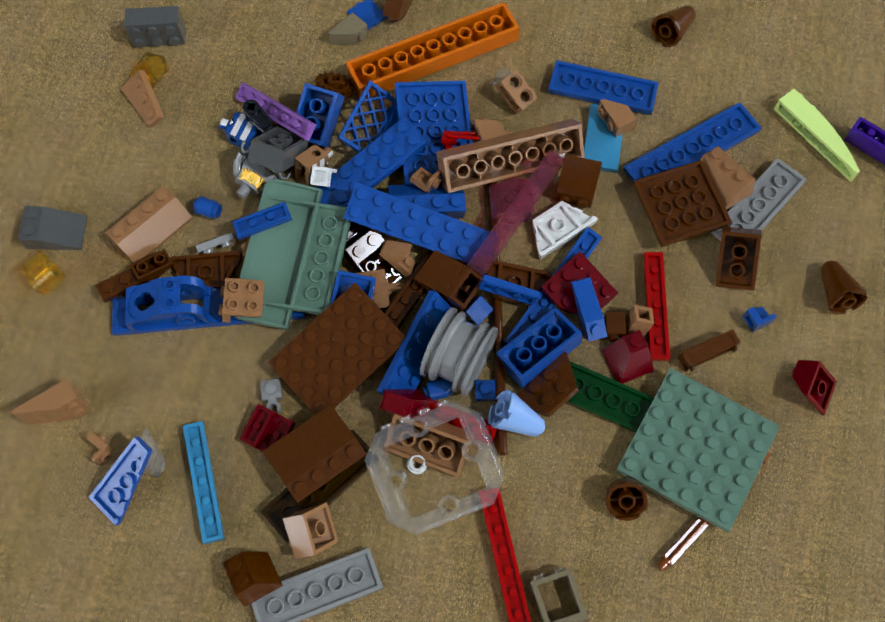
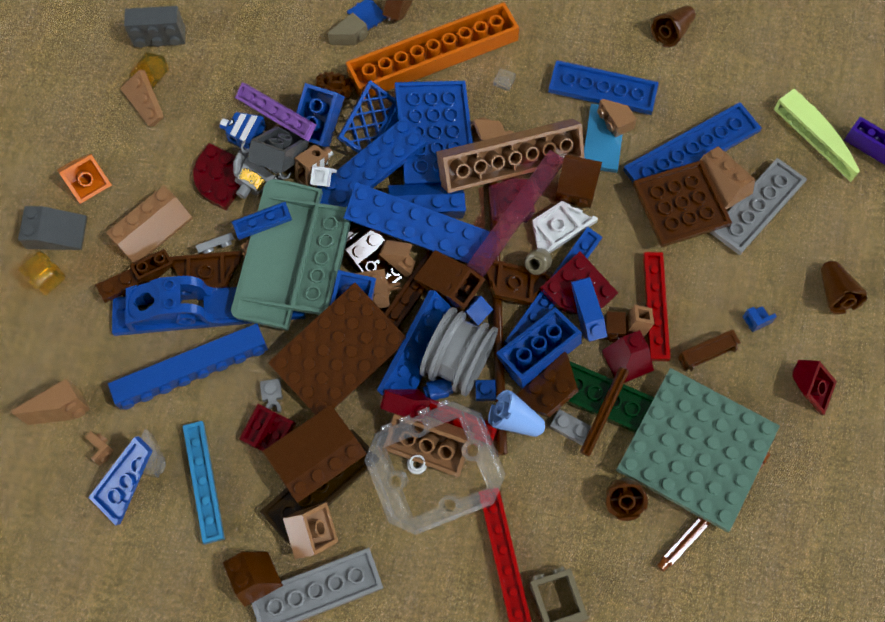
blue brick [193,196,222,219] -> none
medium nougat bracket [219,278,264,323] -> none
black piece [243,99,273,134] -> none
medium nougat bracket [410,167,442,193] -> none
red plant [441,131,480,149] -> none
blue tile [478,274,540,305] -> none
medium nougat brick [495,69,537,114] -> none
reddish brown slope [715,227,762,291] -> none
none -> orange slope [57,154,112,204]
none -> blue brick [108,323,268,410]
none -> dark red plate [193,143,240,210]
none -> dark tan head [524,248,552,275]
none -> light grey plate [550,409,591,446]
none -> reddish brown axle [580,367,629,457]

